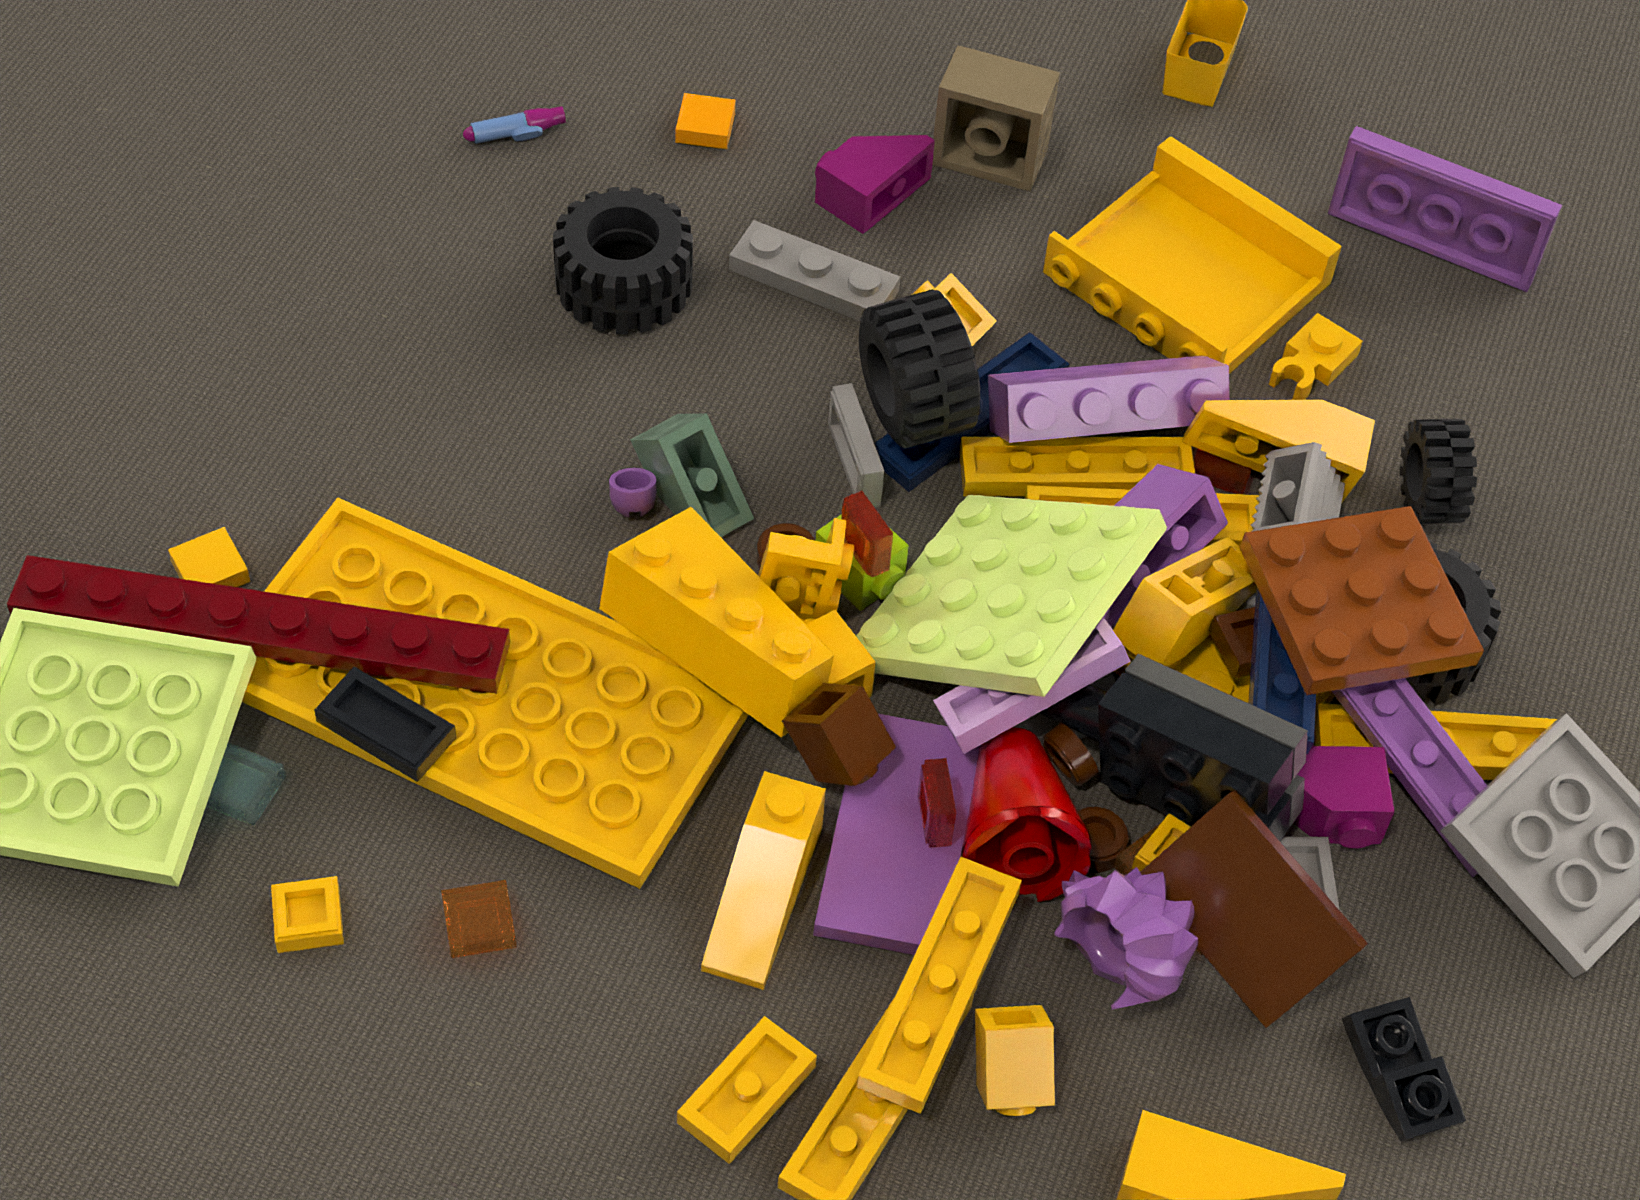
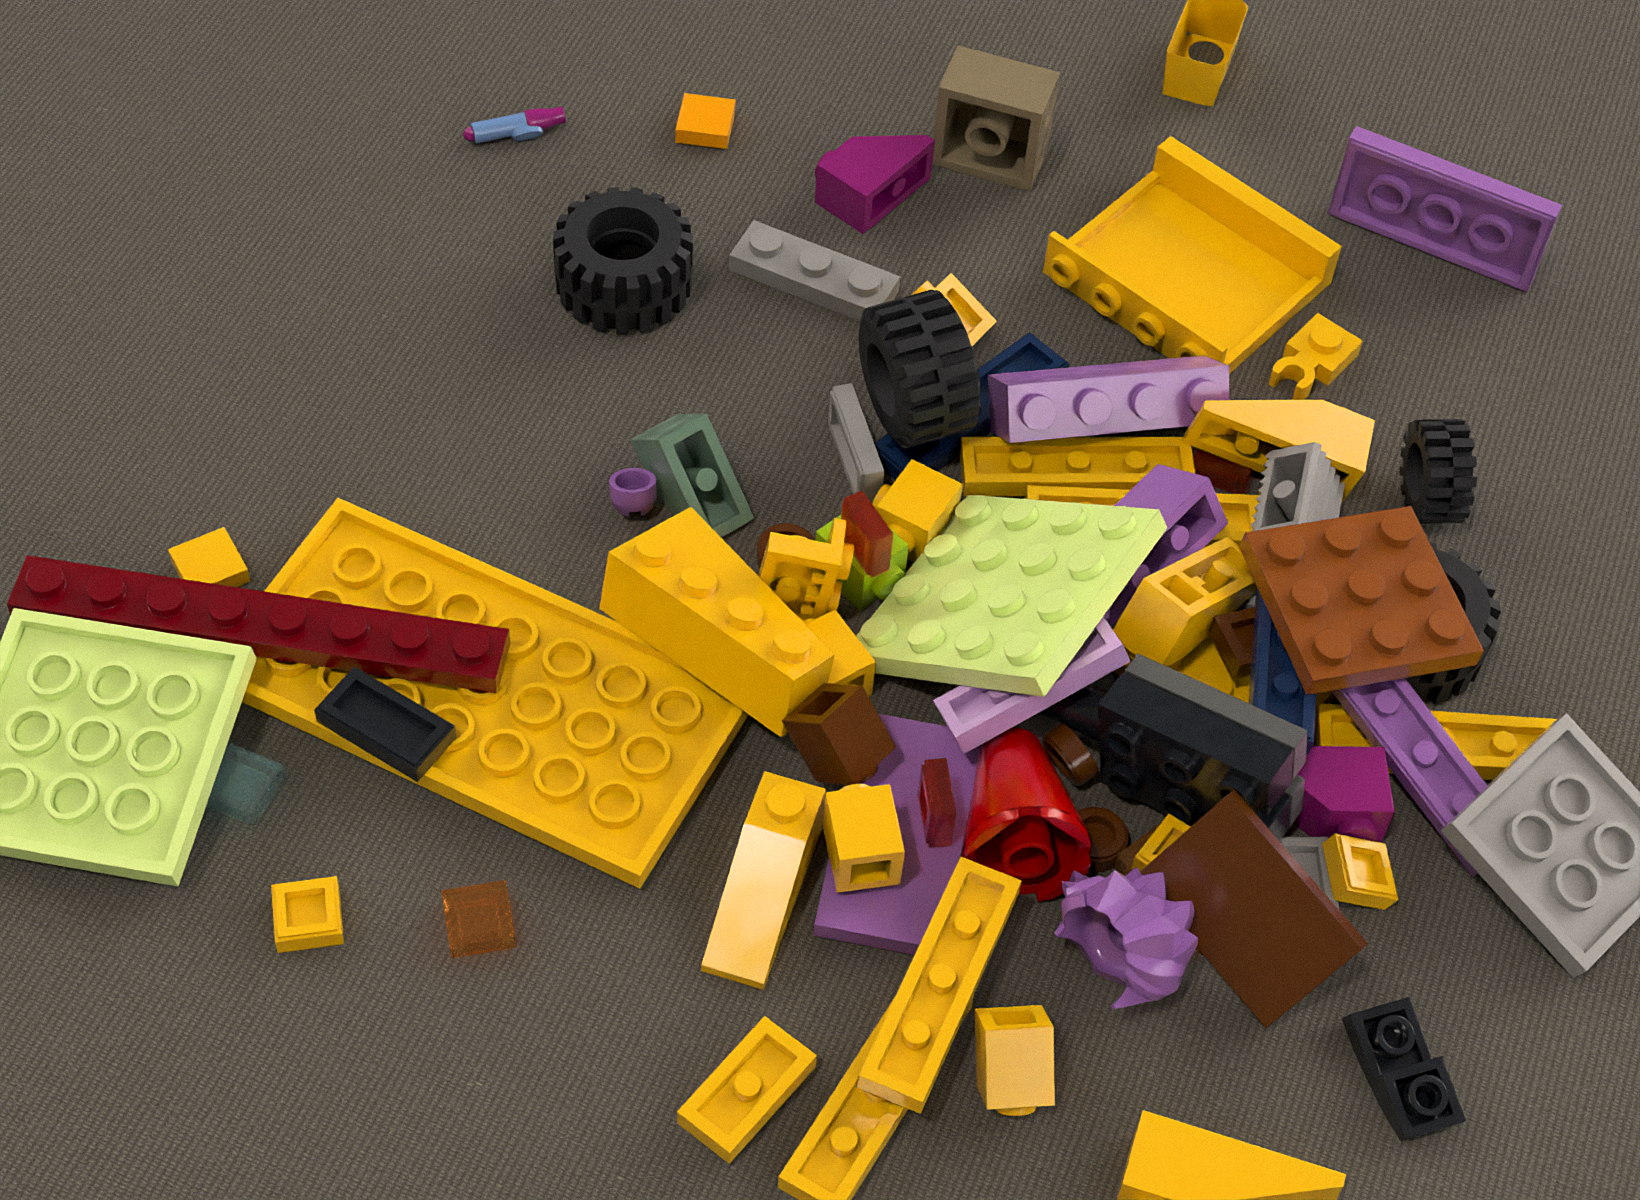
none -> yellow brick [823,784,905,893]
none -> yellow brick [871,459,963,562]
none -> yellow tile [1322,833,1398,910]

